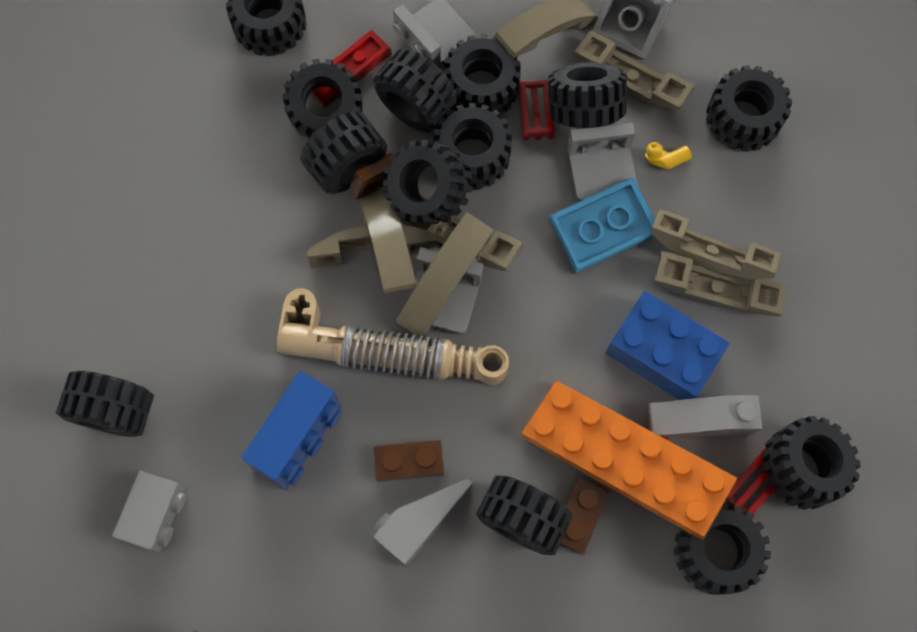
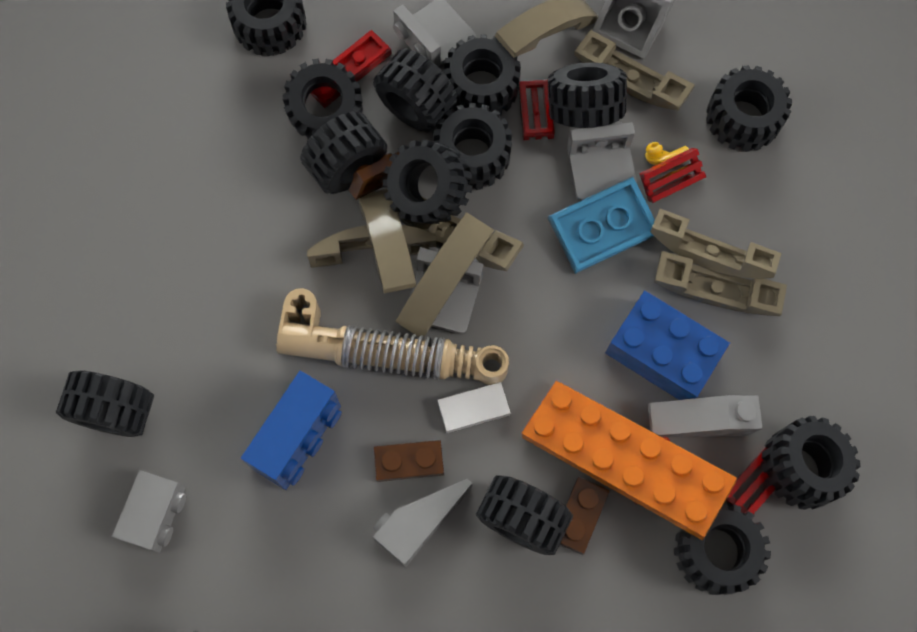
none -> white tile [438,382,511,433]
none -> red tile [639,148,706,203]

